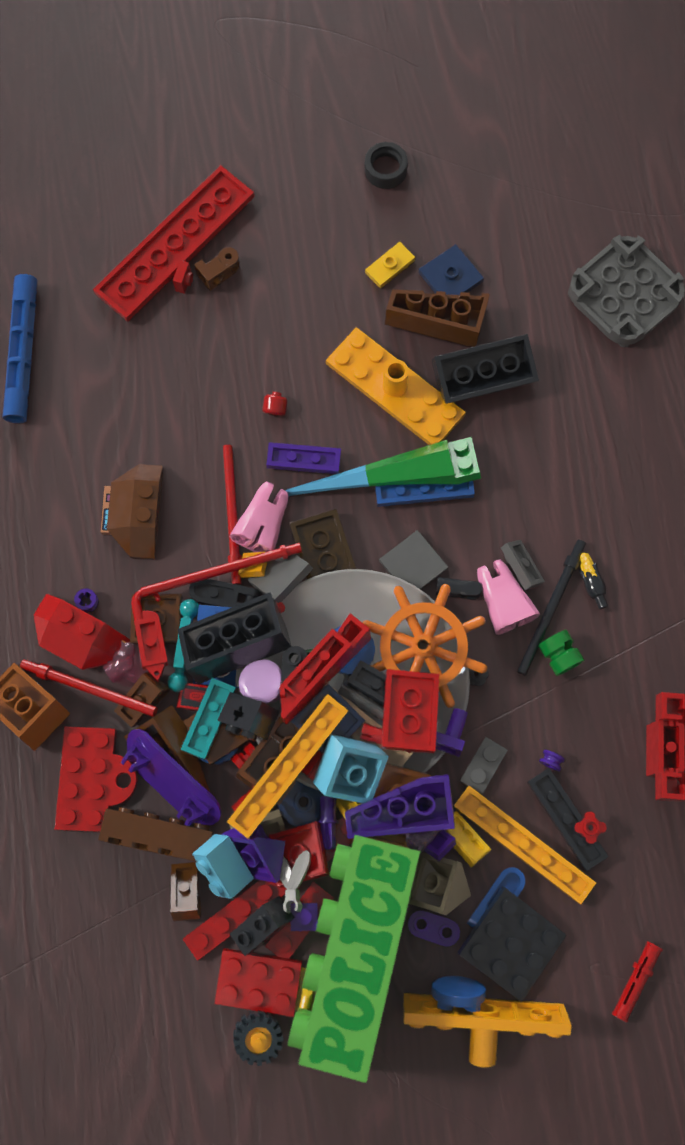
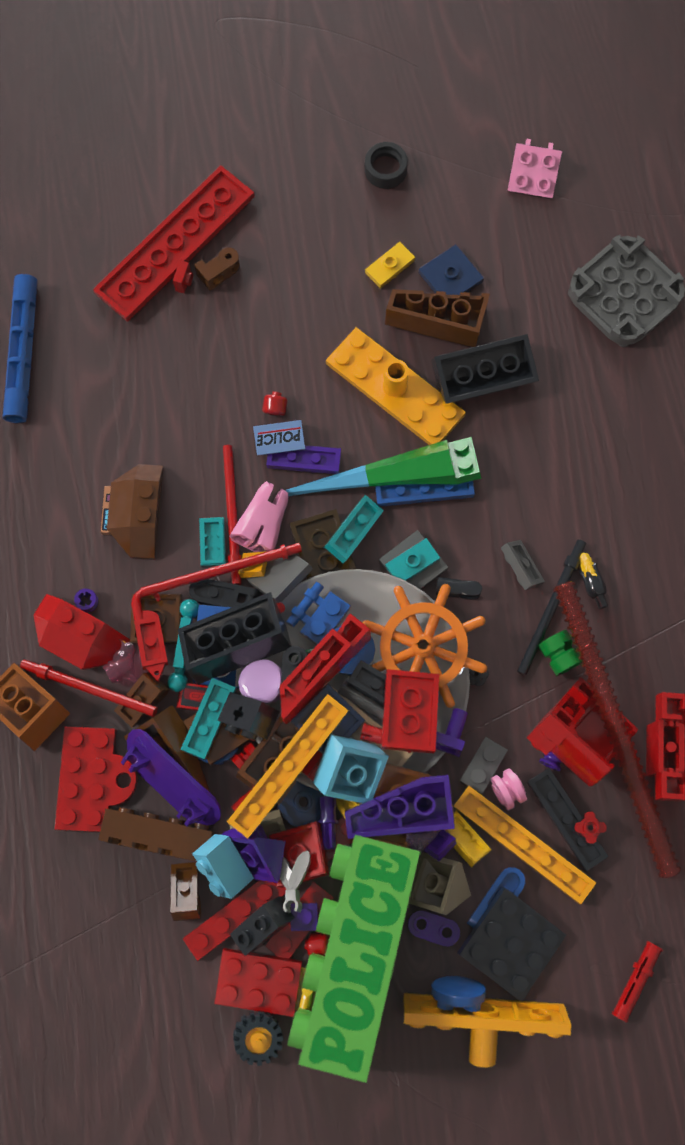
bright pink piece [477,559,540,635] -> none
none -> teal plate [199,517,226,568]
none -> medium blue panel [253,420,305,456]
none -> blue plate [286,582,351,645]
none -> red piece [305,932,330,956]
none -> teal plate [324,495,384,563]
none -> teal plate [385,538,440,581]
none -> bright pink wheel [491,768,527,811]
none -> bright pink plate [508,139,562,198]
none -> red piece [527,677,638,787]
none -> clear red piece [553,581,681,878]

